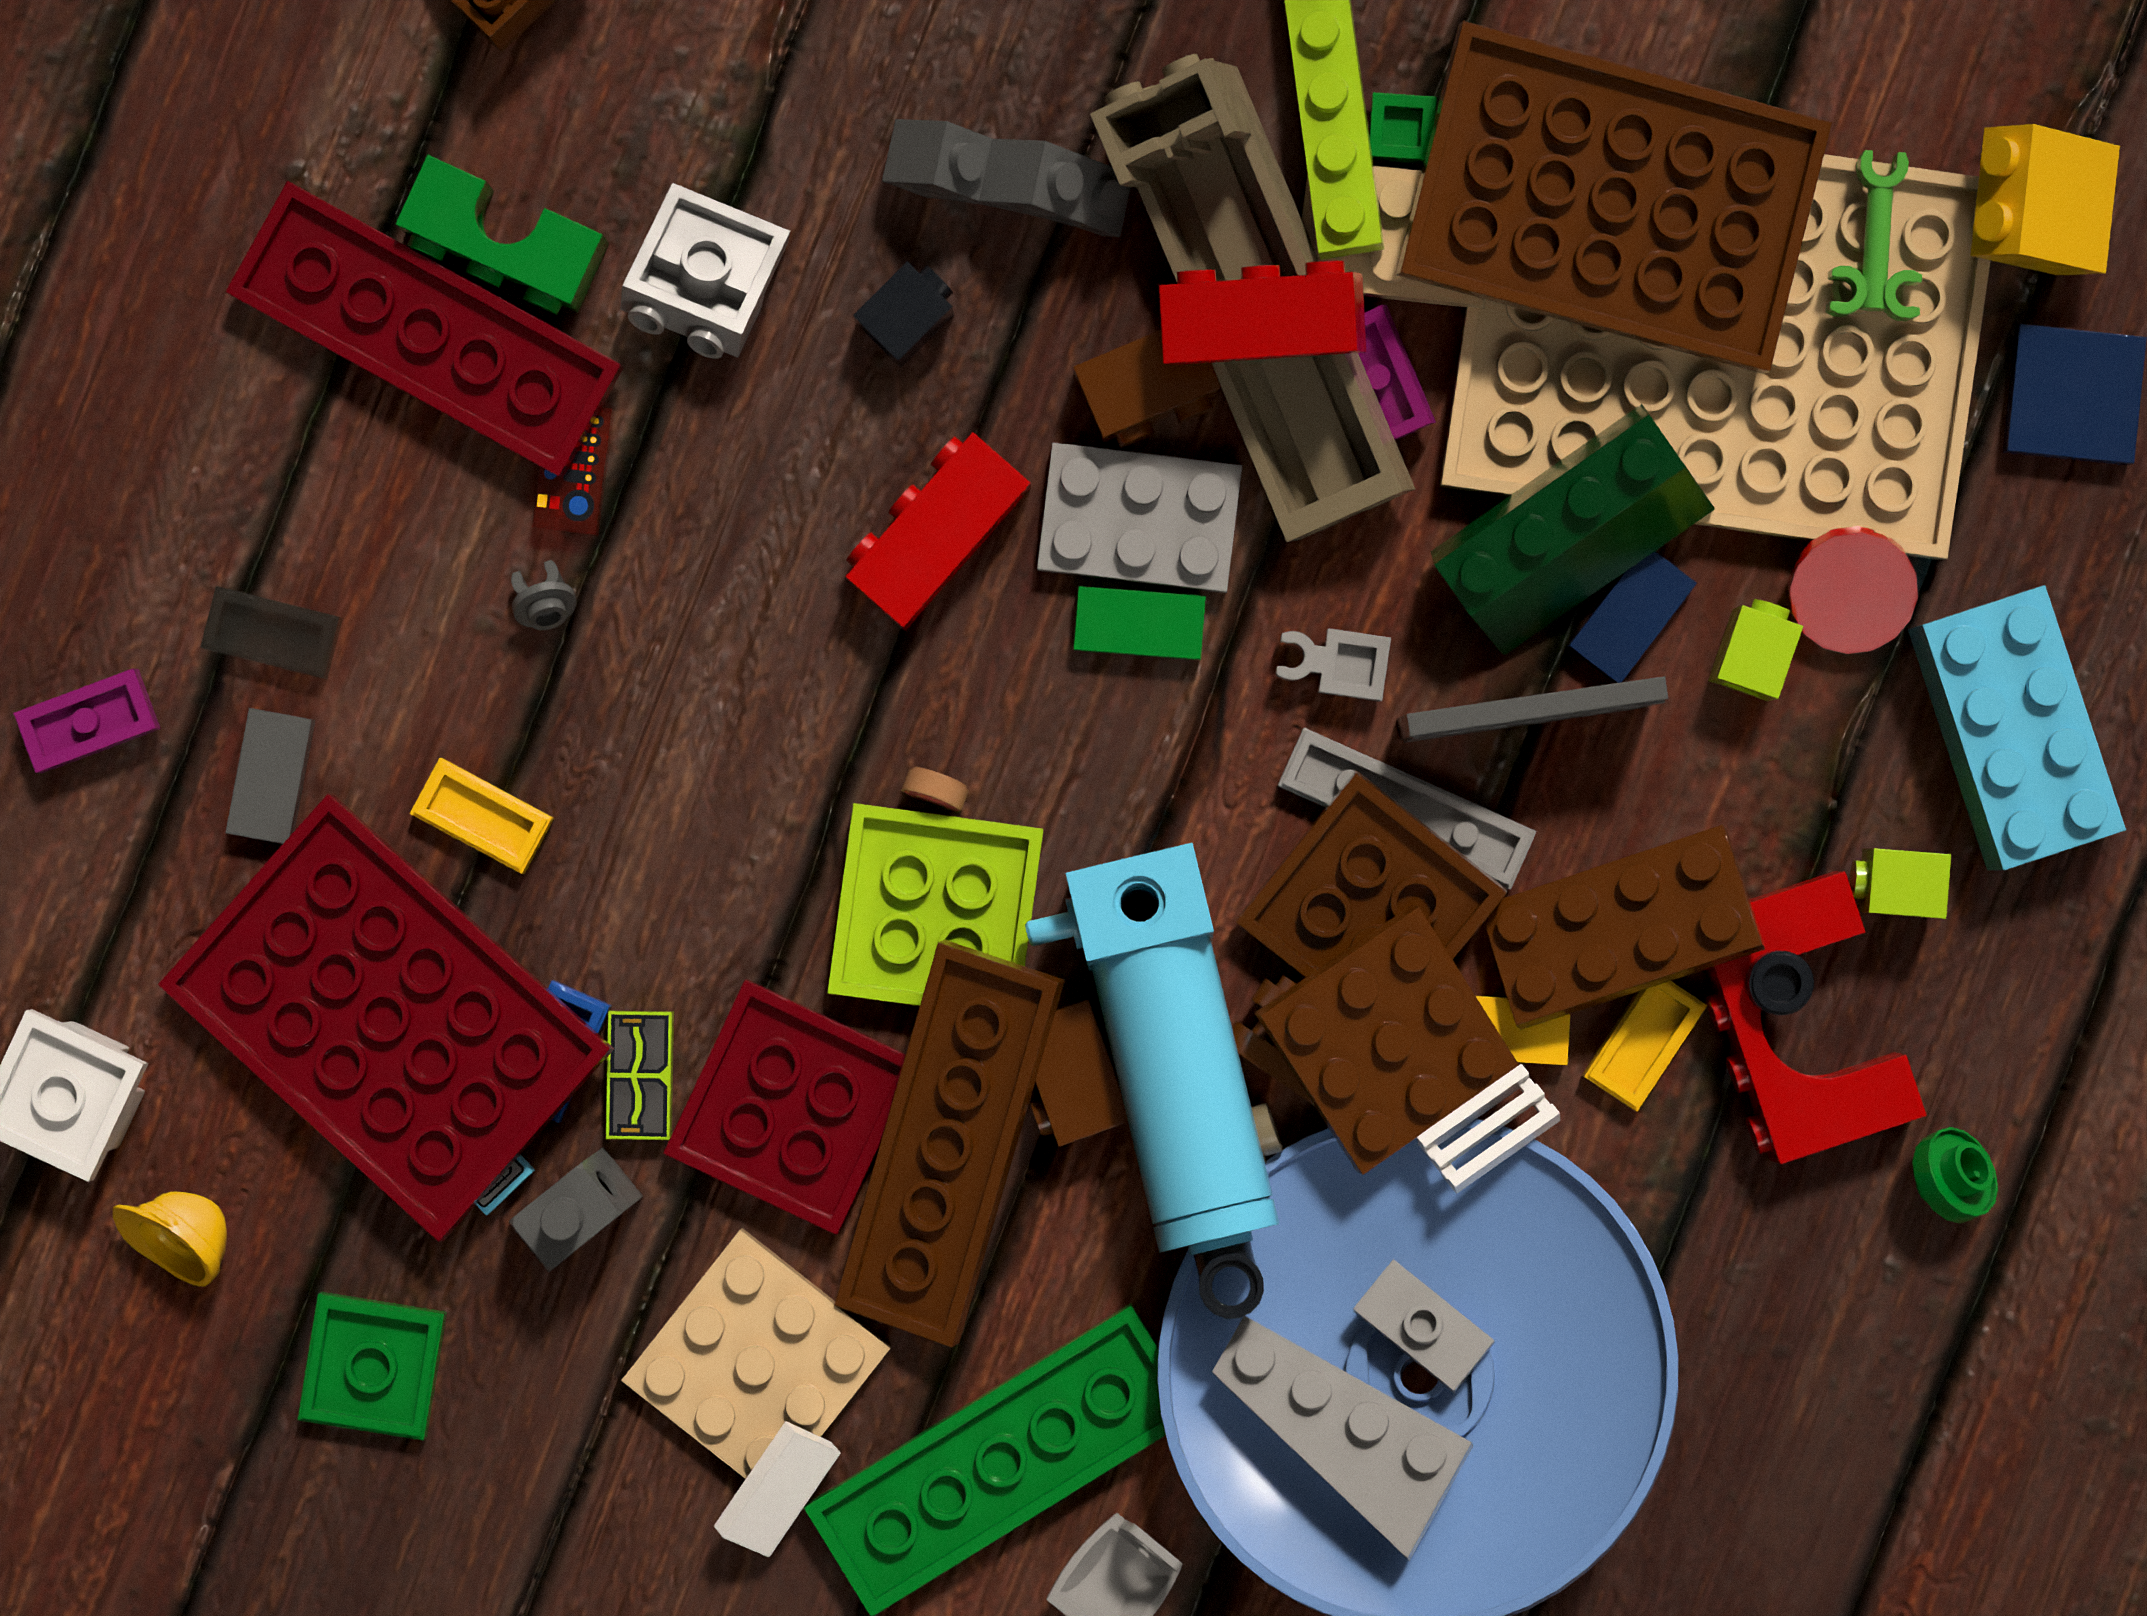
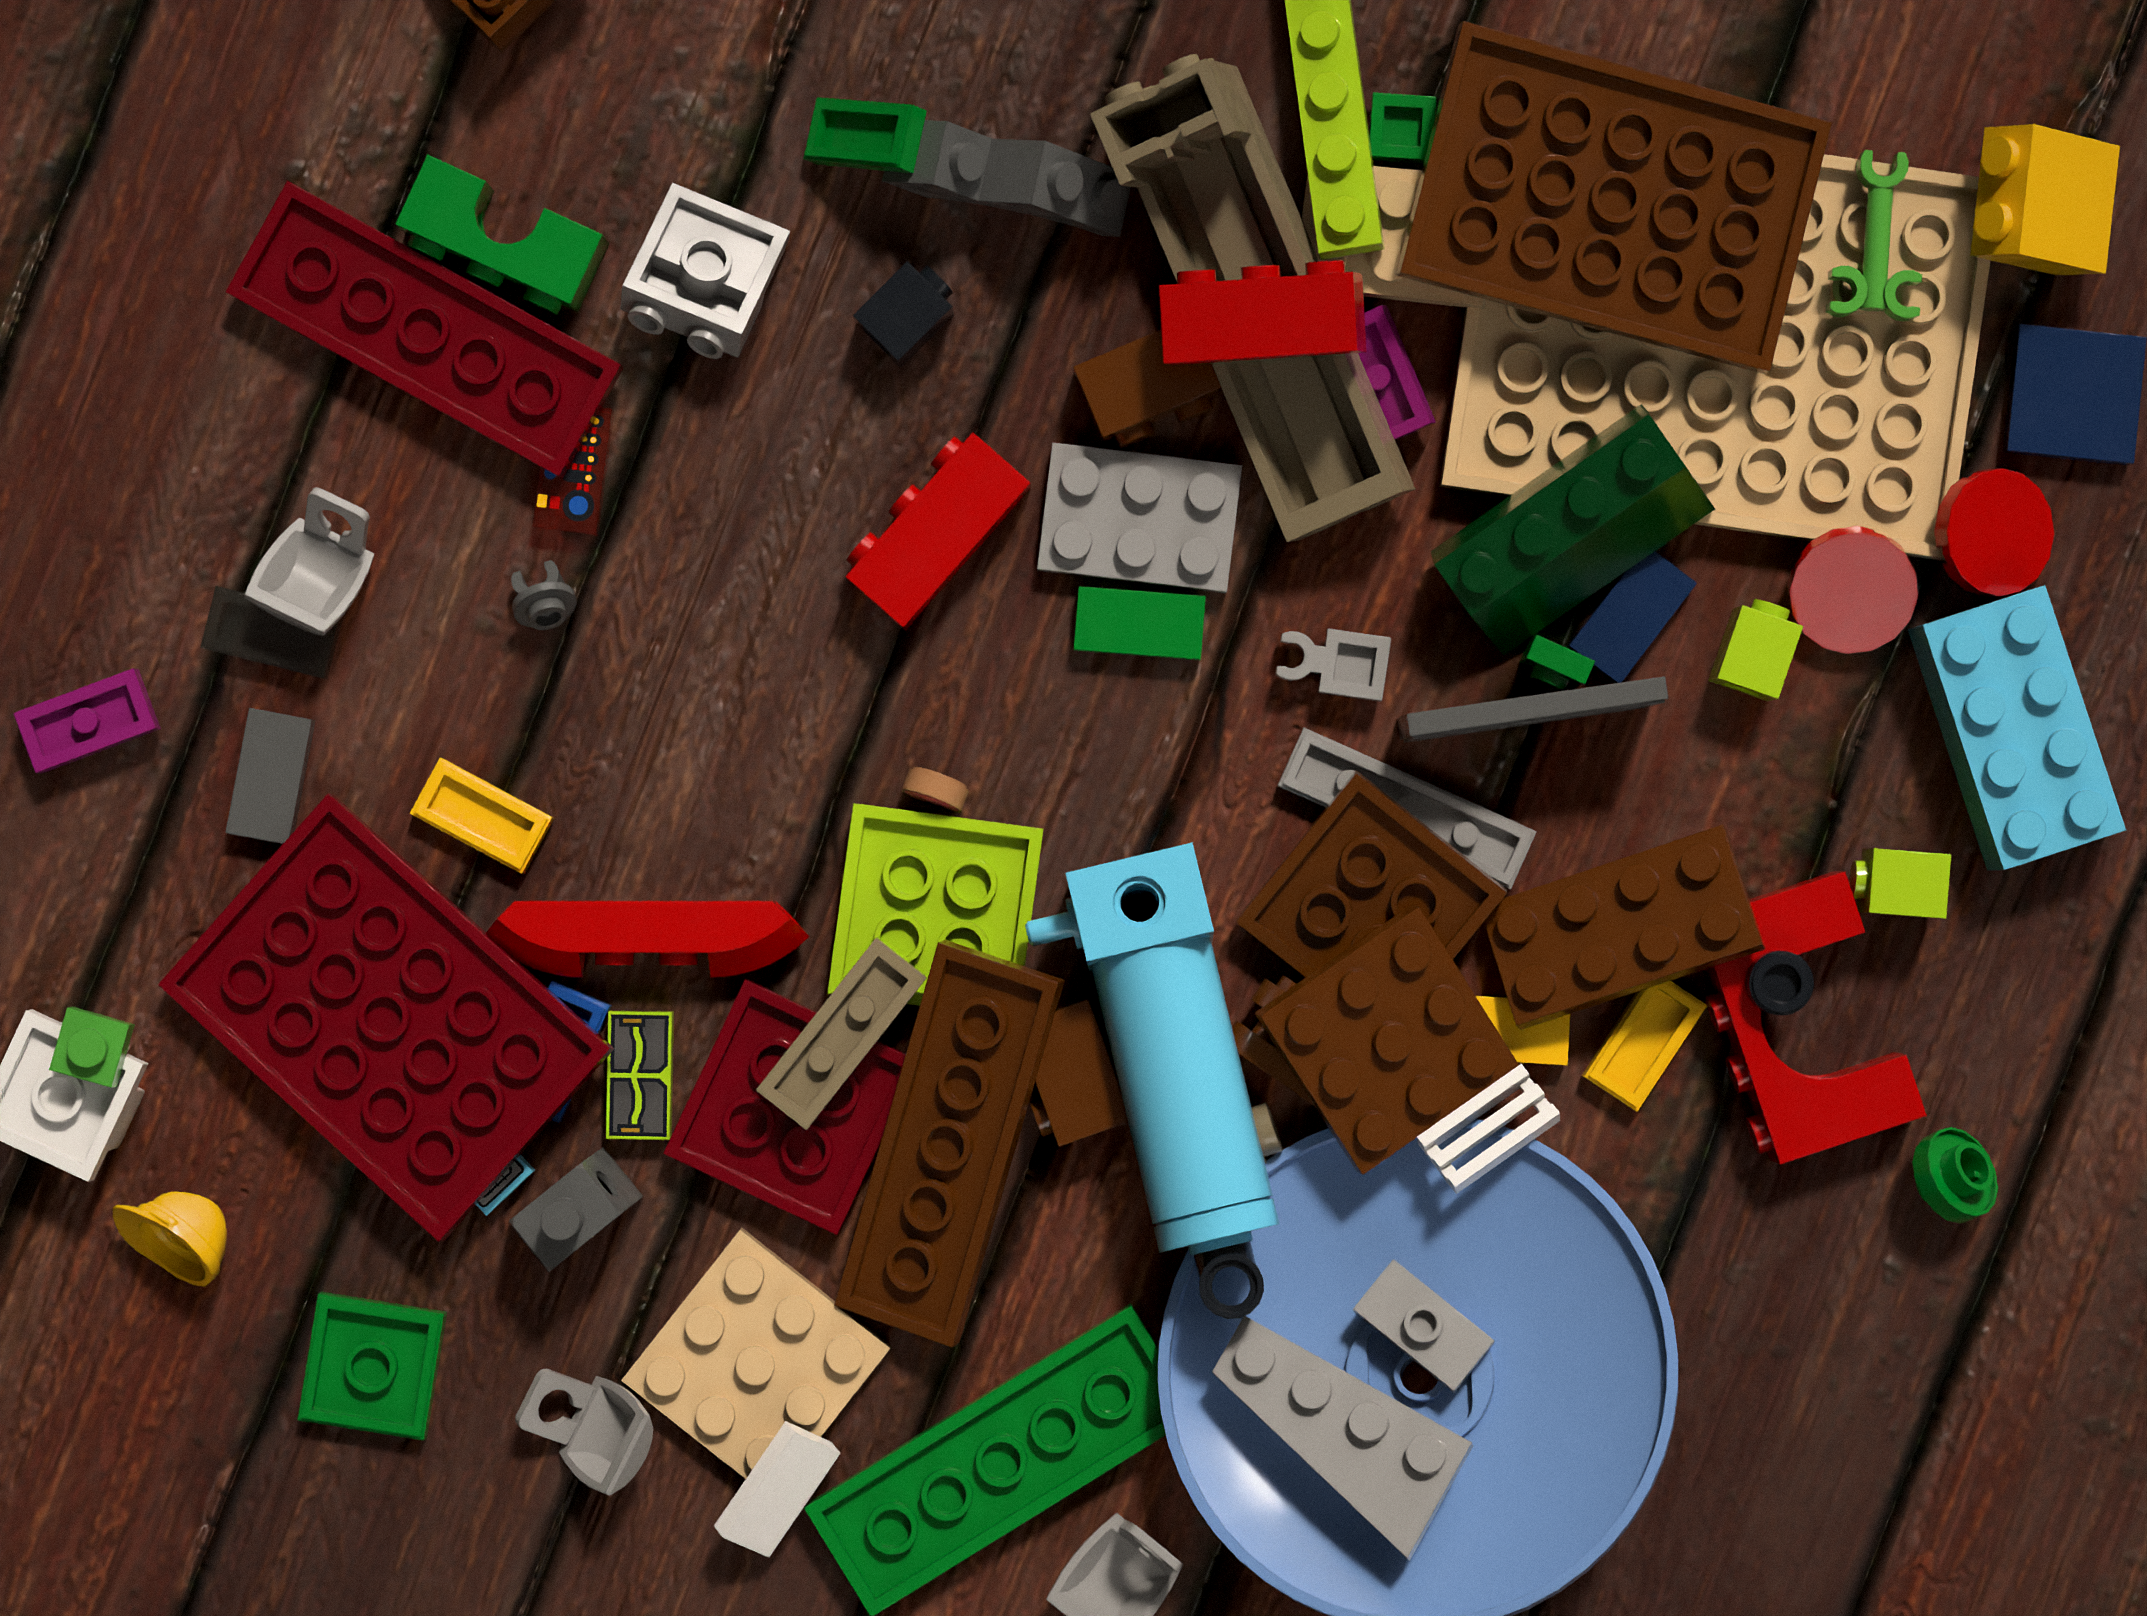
none -> bright green plate [49,1007,135,1088]
none -> light grey piece [244,487,375,636]
none -> red brick [486,901,810,978]
none -> light grey piece [515,1369,653,1496]
none -> dark tan plate [756,938,927,1130]
none -> green tile [803,97,927,173]
none -> green plate [1520,635,1595,691]
none -> red tile [1934,468,2054,596]

